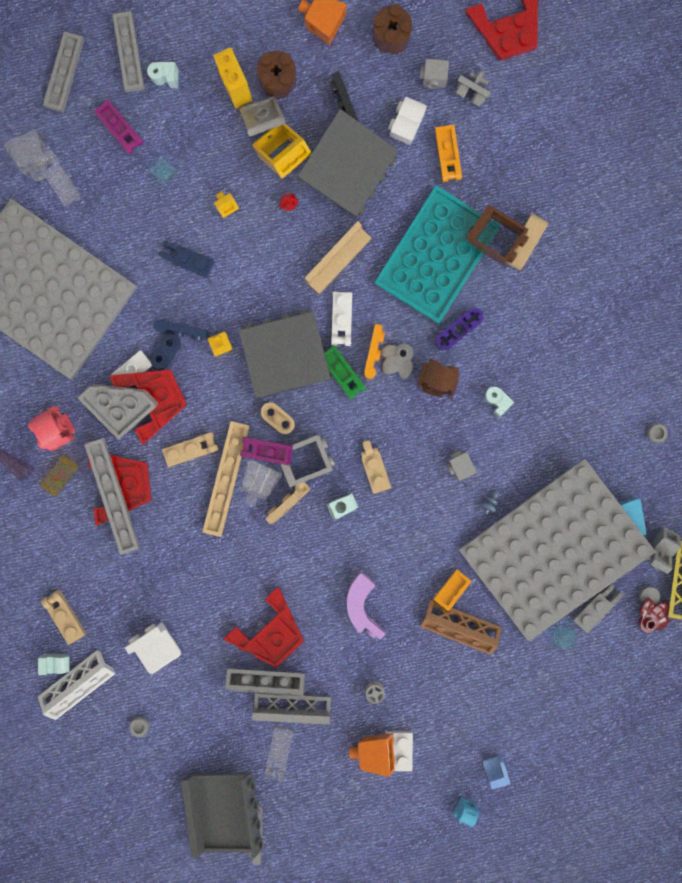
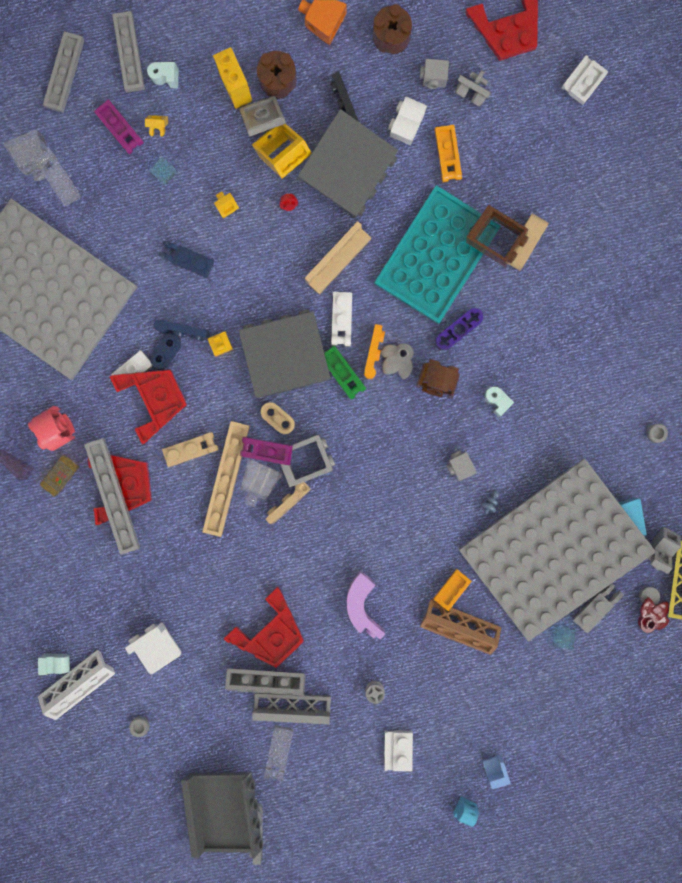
tan plate [41,589,87,645] -> none
light grey plate [78,384,159,440] -> none
light aqua leg [326,493,358,519] -> none
orange torso [349,733,395,777] -> none
tan hinge [361,440,391,494] -> none
none -> yellow tile [145,115,168,136]
none -> white plate [561,55,608,105]

